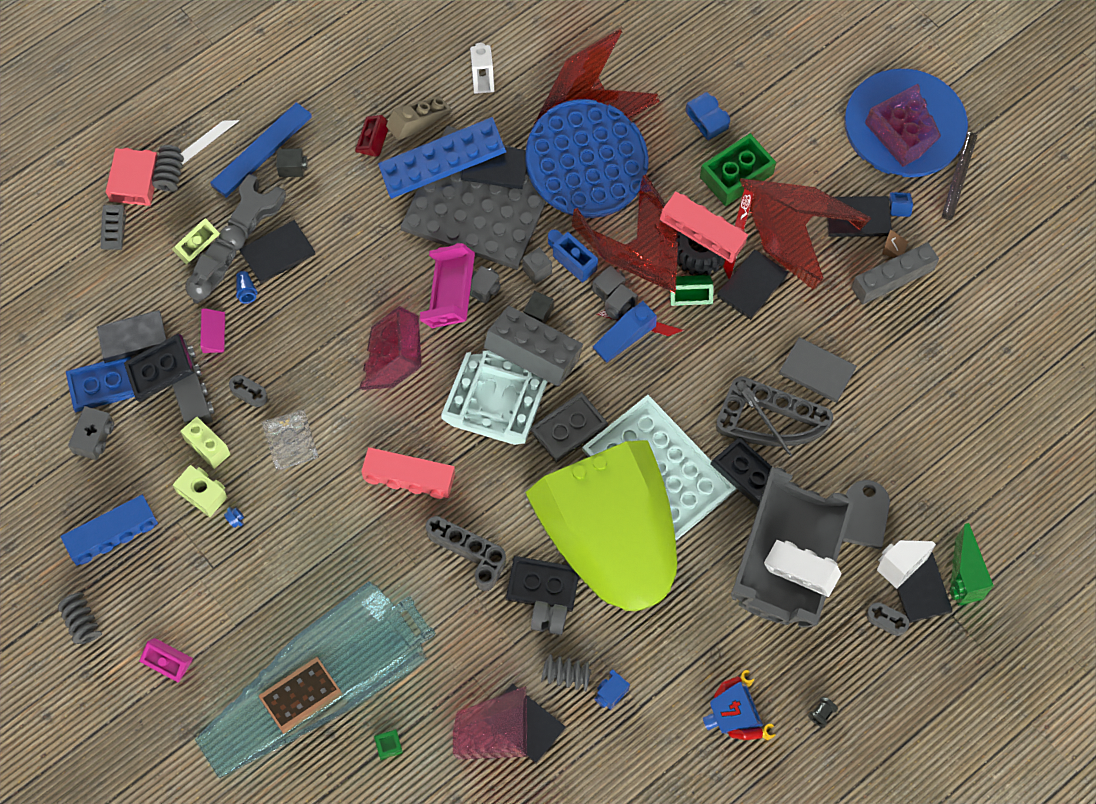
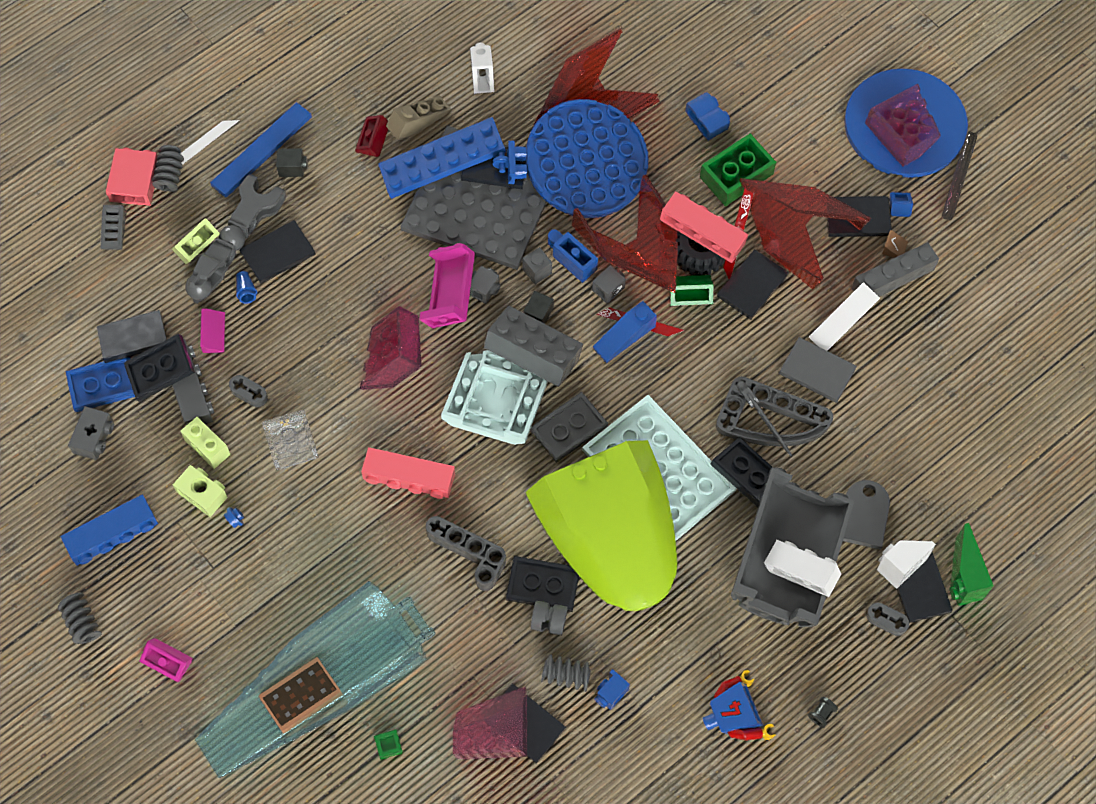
dark grey brick [605,284,638,320] -> none
none -> blue hips [493,141,527,184]
none -> white sticker [809,282,880,351]

